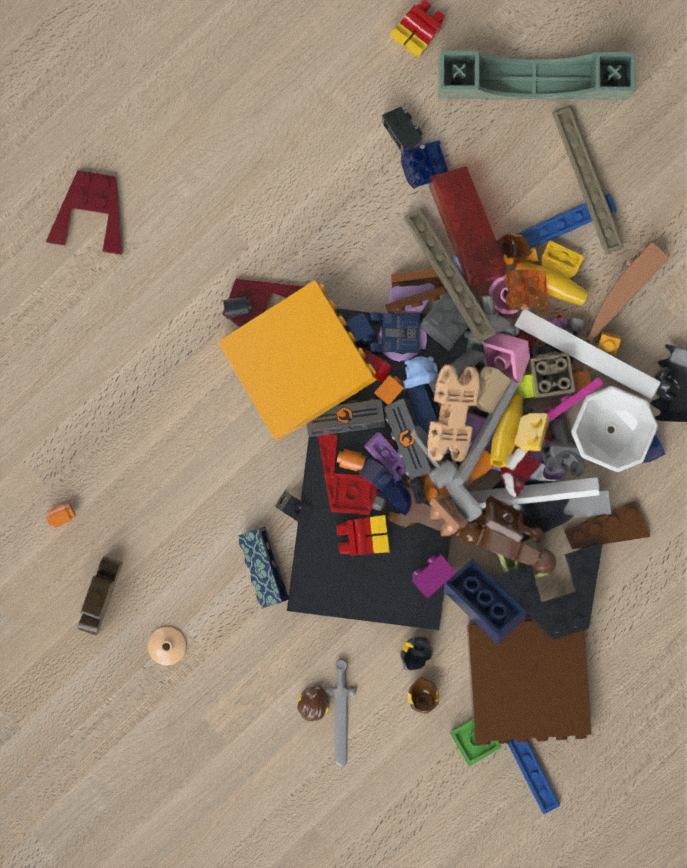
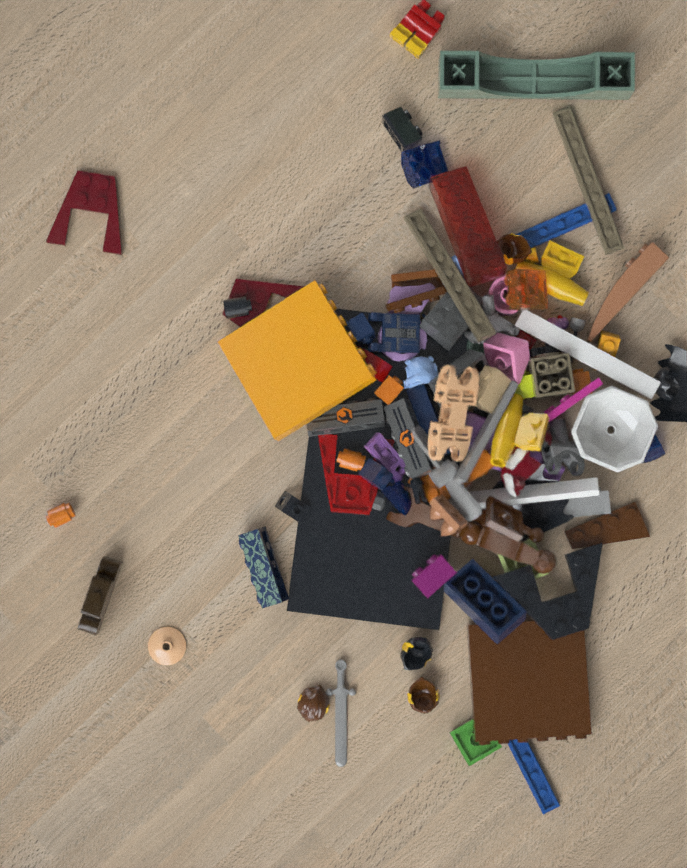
red hips [336,515,389,555] -> none

